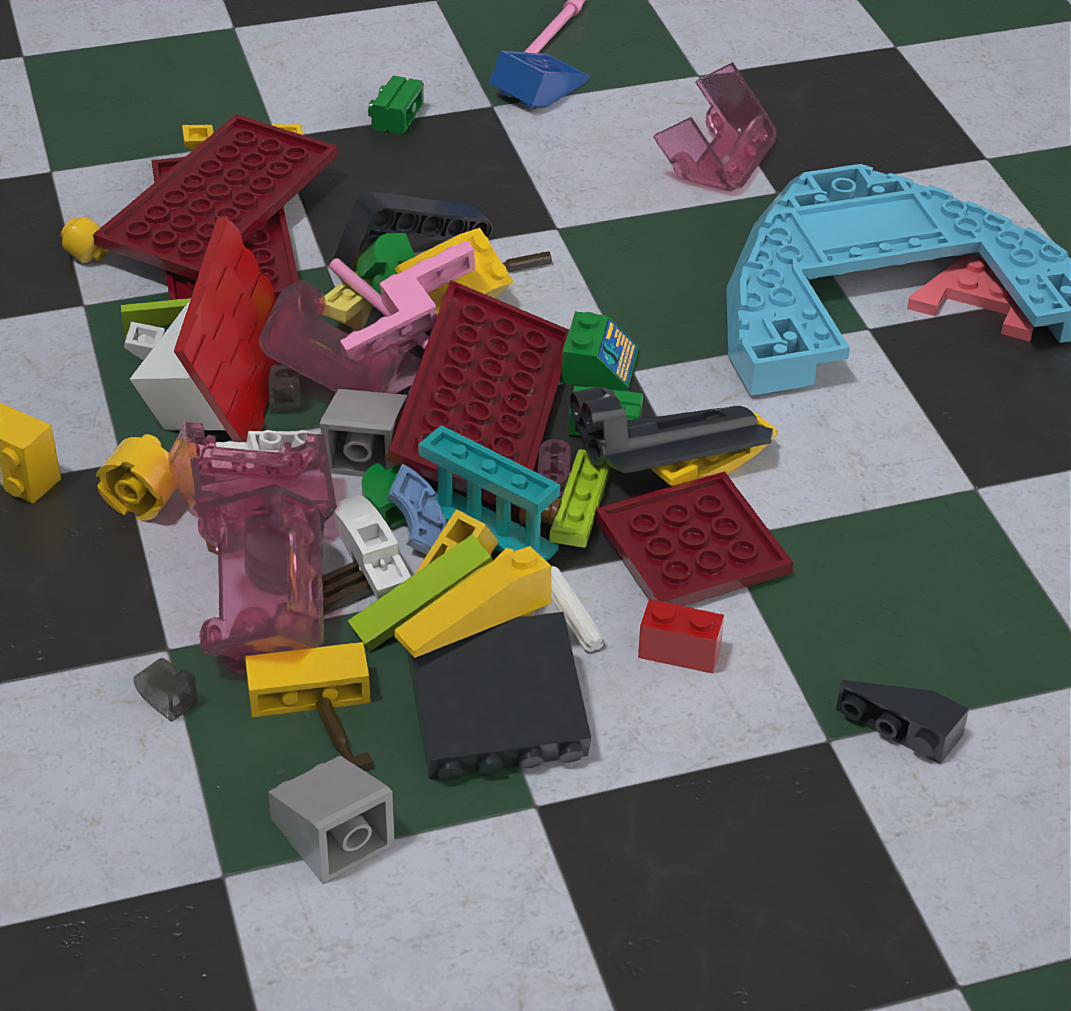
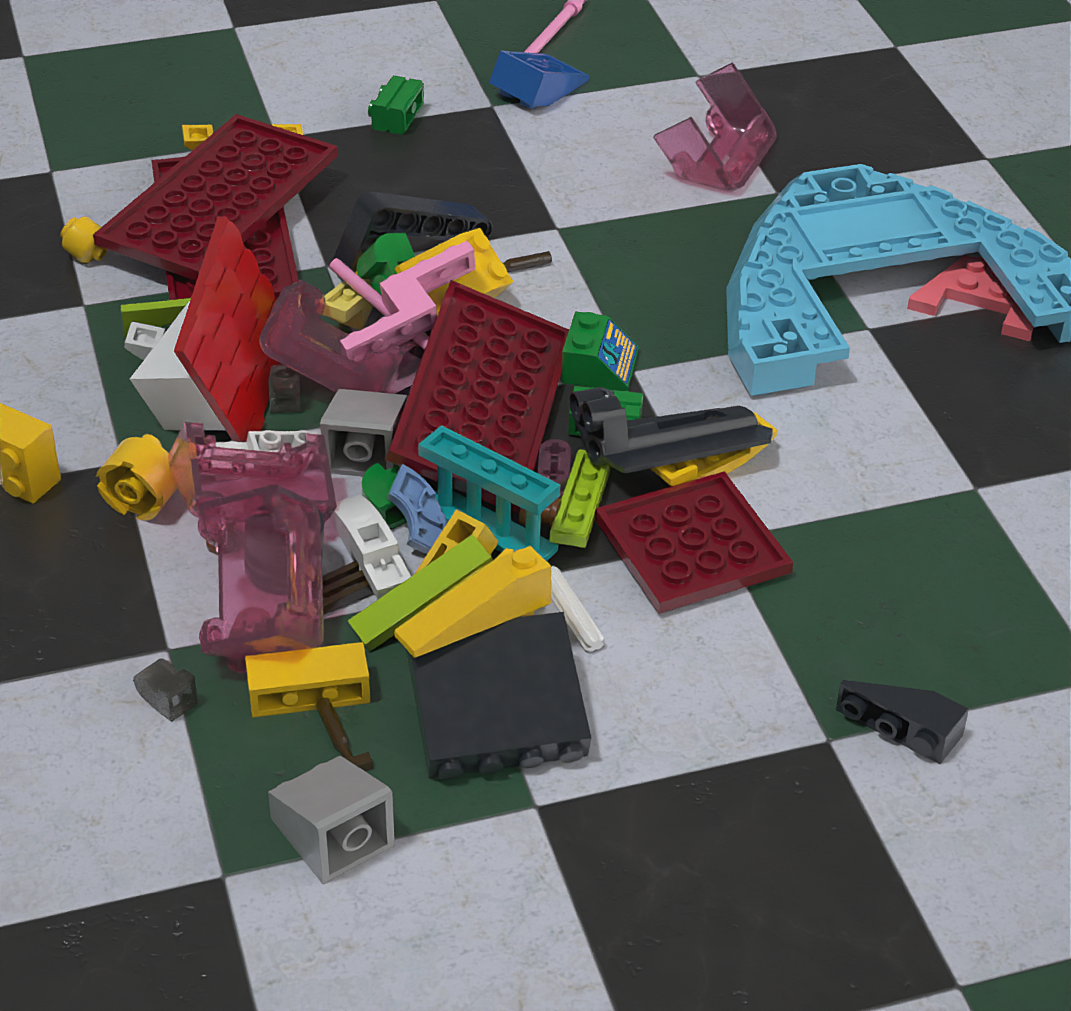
red brick [638,599,724,674] -> none

